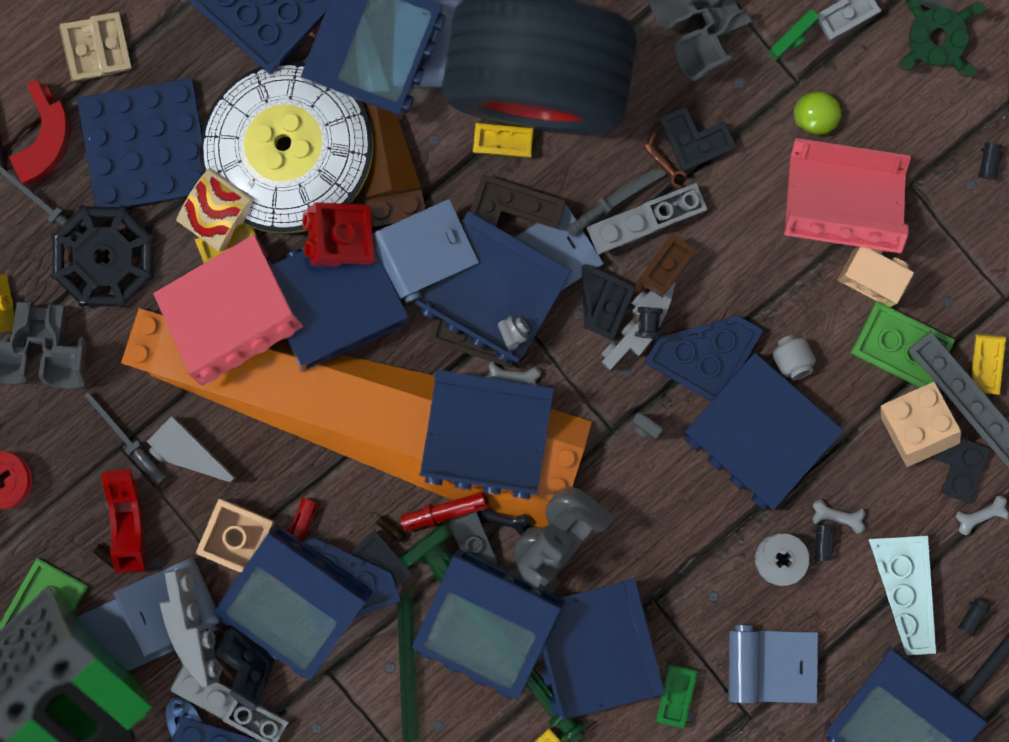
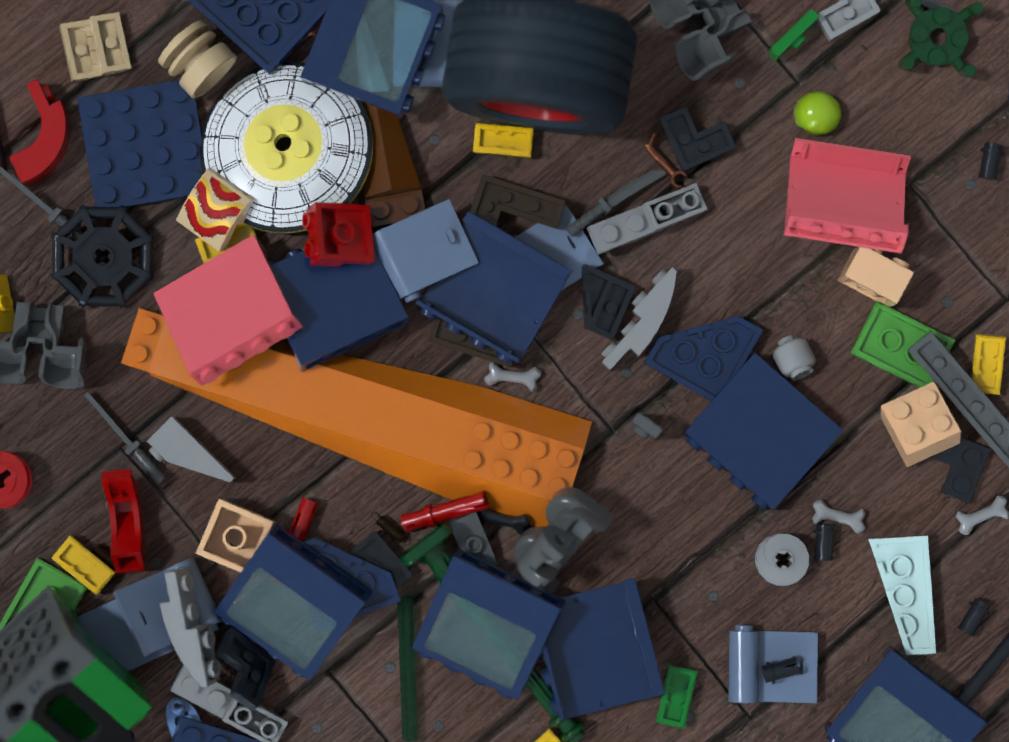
dark blue panel [419,370,554,500] -> none
light grey plate [498,315,530,350] -> none
reddish brown panel [635,233,696,298] -> none
black bush [635,307,663,339] -> none
none -> yellow plate [51,535,116,595]
none -> tan wheel [158,20,237,99]
none -> black pin [761,656,800,684]

